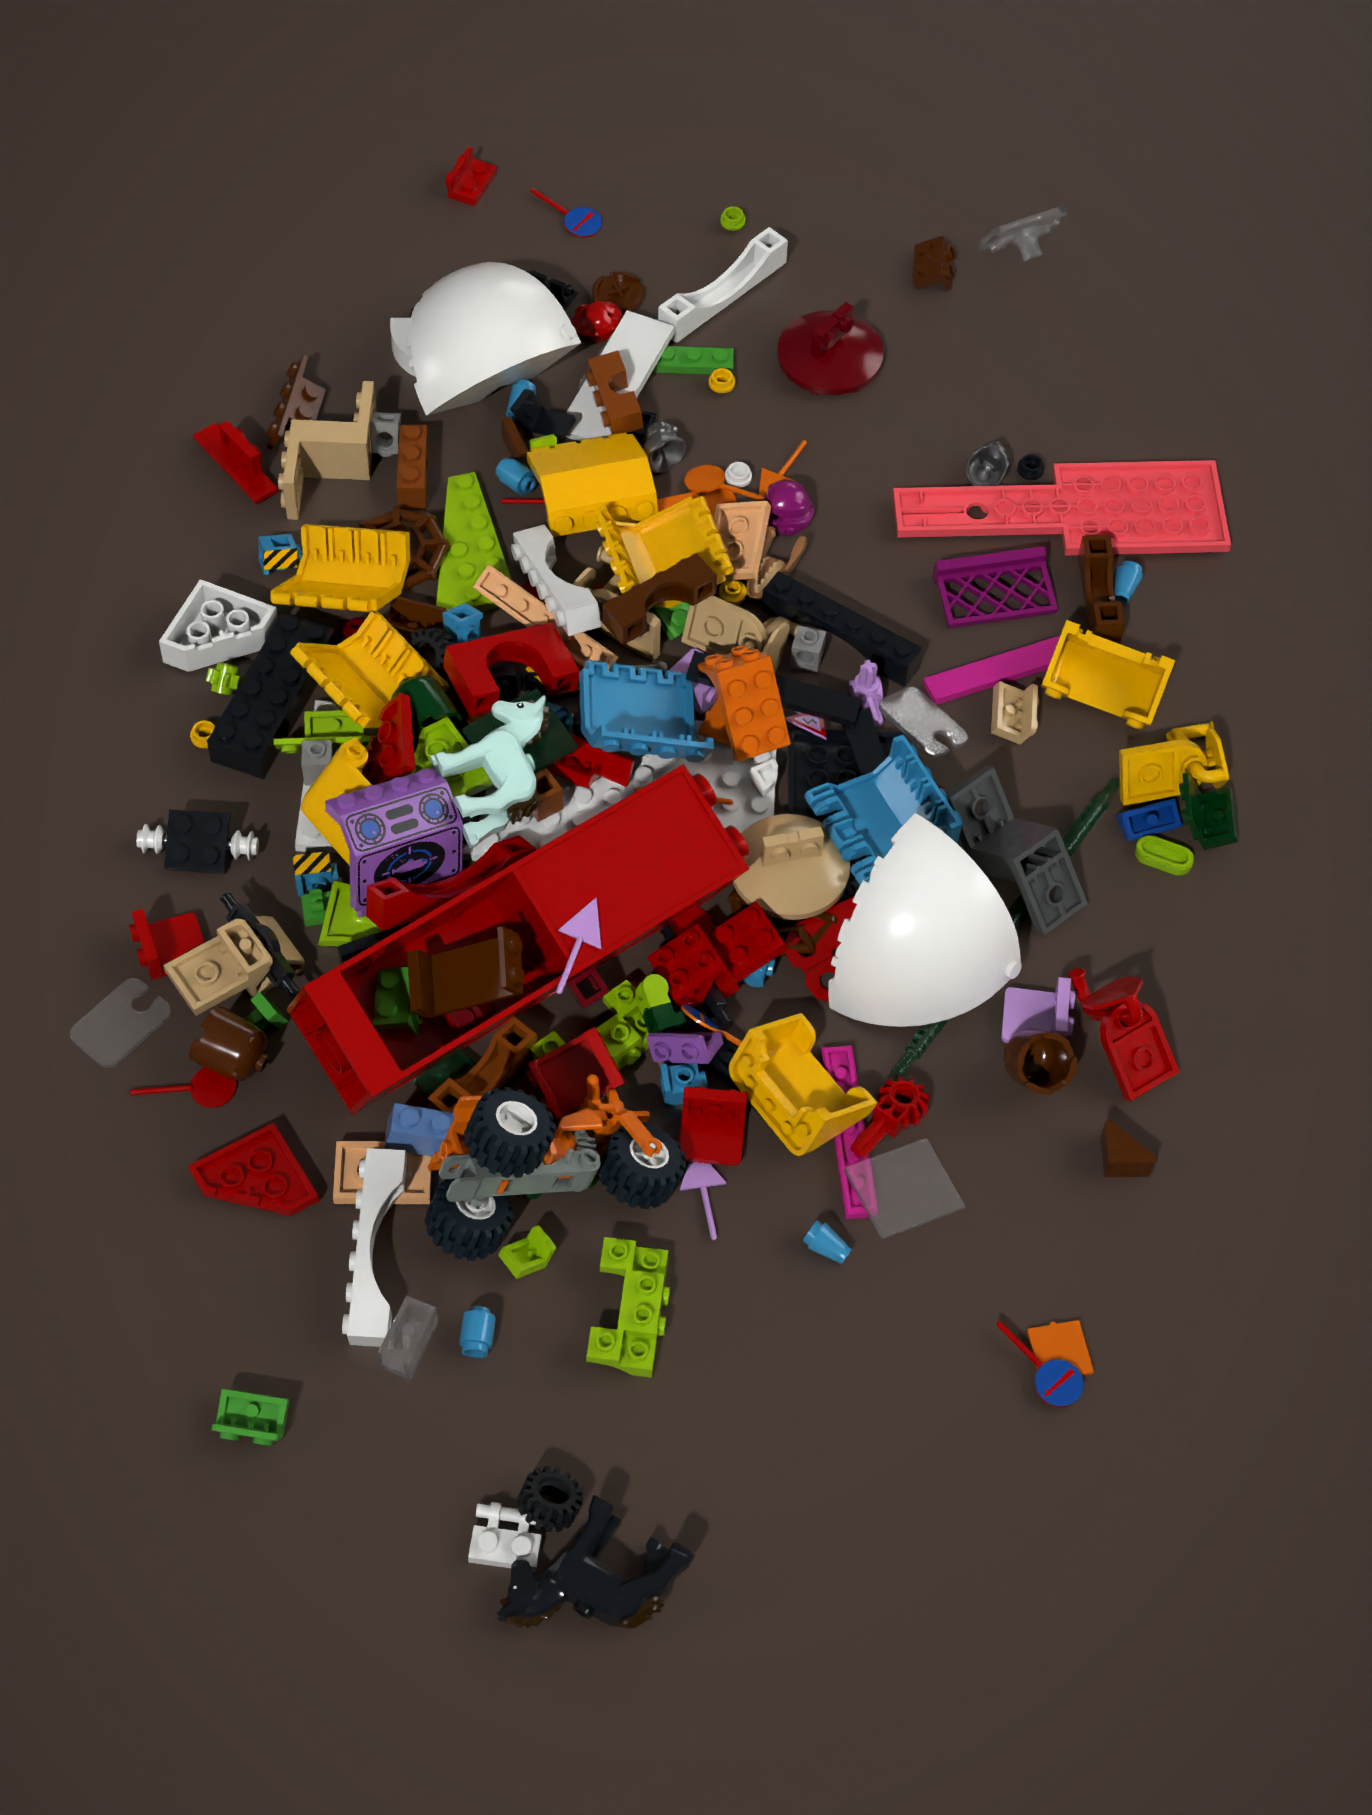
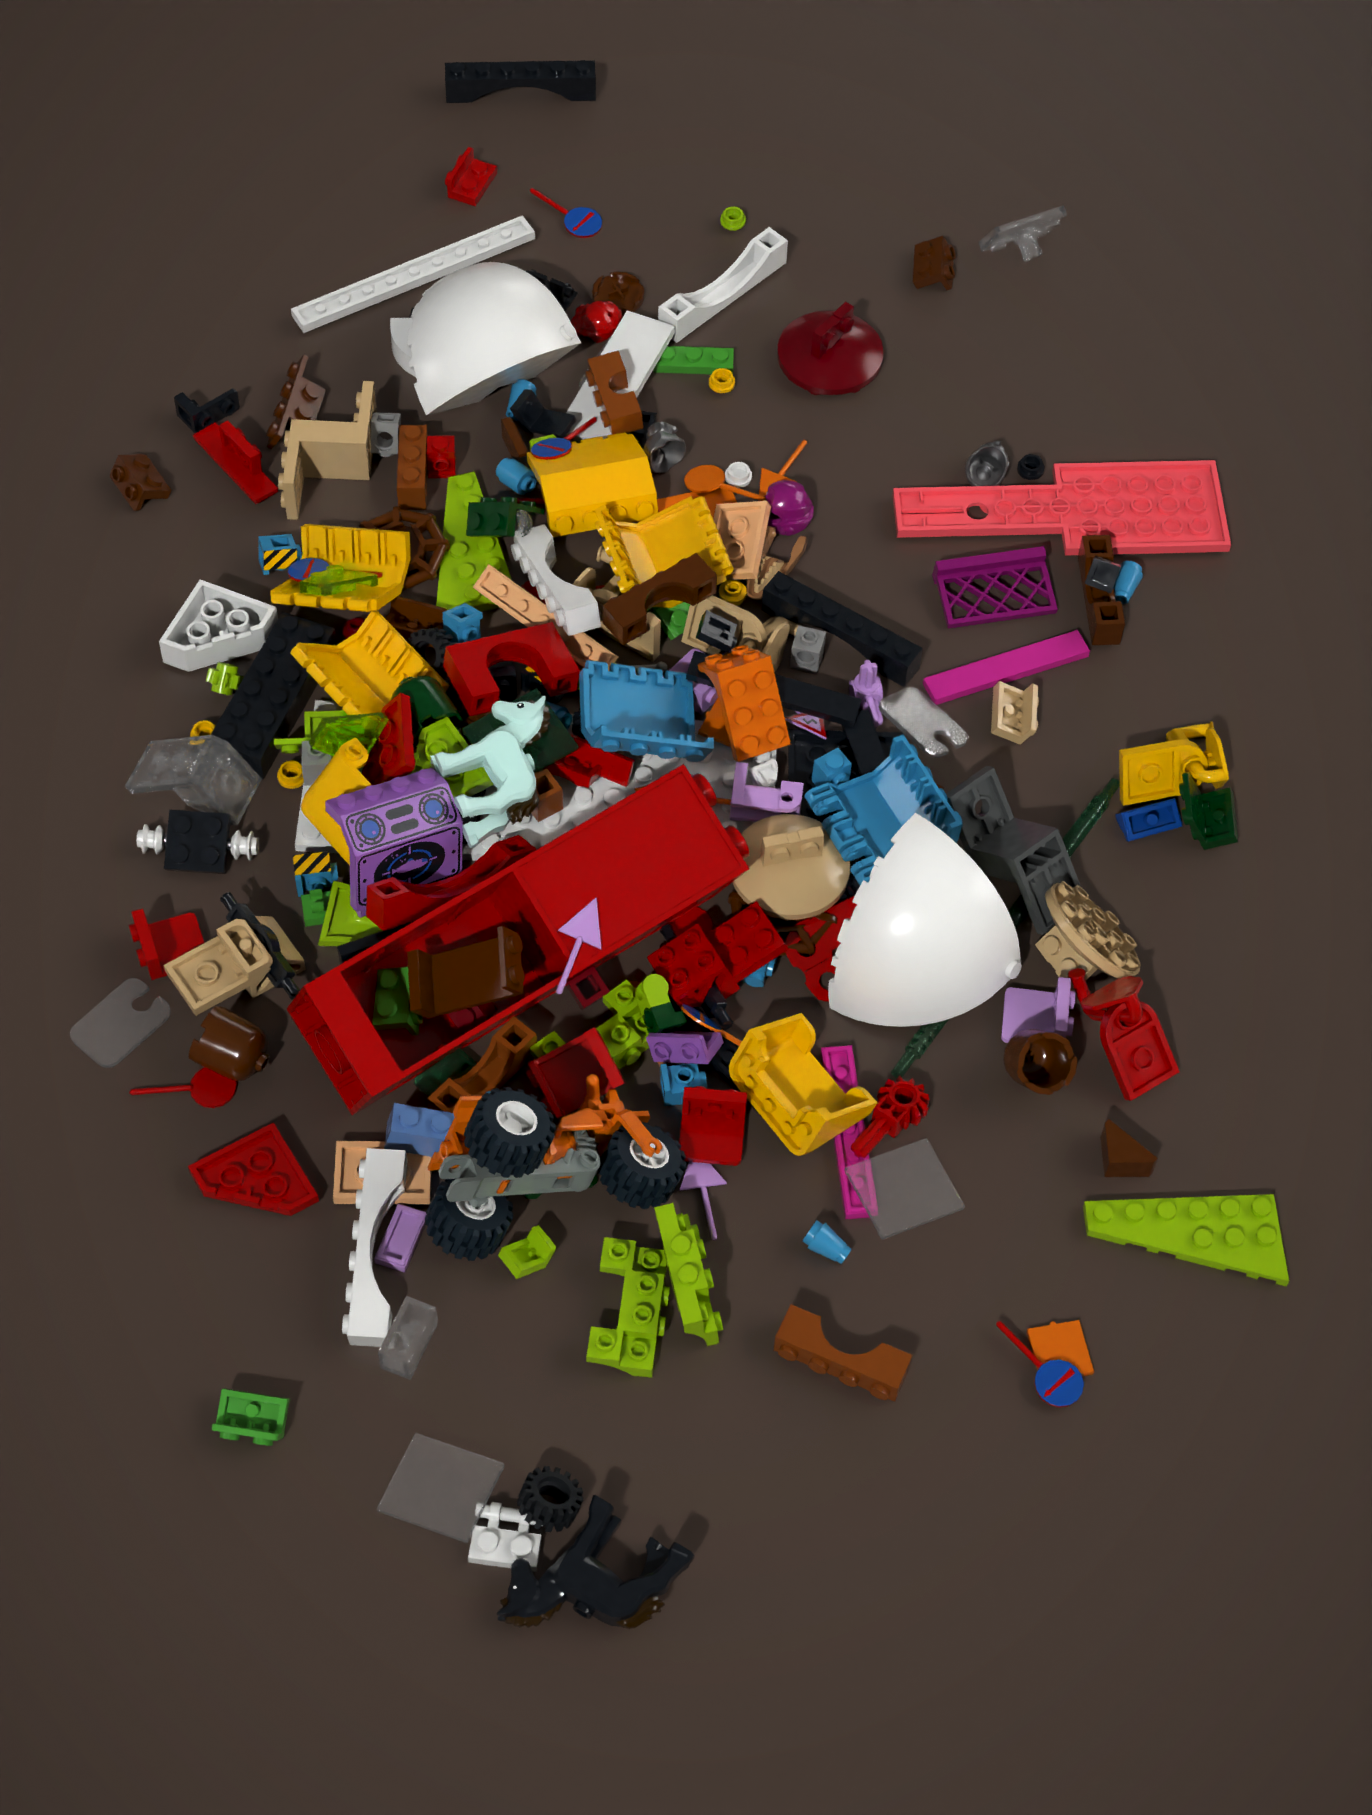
bright green tile [246,991,289,1030] -> none
dark azure brick [459,1306,496,1358] -> none
yellow windscreen [1041,620,1175,730] -> none
lime tile [1135,835,1194,876] -> none
none -> reddish brown bracket [110,454,172,511]
none -> clear bracket [125,735,262,826]
none -> black bracket [174,388,240,433]
none -> yellow plate [277,760,304,789]
none -> blue piece [288,558,382,583]
none -> white plate [291,216,535,333]
none -> clear neon green wing [300,565,378,596]
none -> clear neon green wing [308,712,389,756]
none -> lavender tile [374,1203,427,1273]
none -> clear piece [377,1433,505,1543]
none -> red brick [427,435,456,478]
none -> black arch [445,60,596,103]
none -> dark green bracket [466,497,545,537]
none -> clear plate [514,510,533,538]
none -> piece [531,417,597,460]
none -> lime bracket [654,1203,723,1346]
none -> black bracket [696,610,737,656]
none -> lavender piece [730,762,804,822]
none -> dark orange arch [773,1304,913,1402]
none -> dark azure brick [812,748,852,787]
none -> tan bracket [1035,881,1141,991]
none -> lime wing [1083,1194,1289,1287]
none -> black plate [1085,556,1122,593]

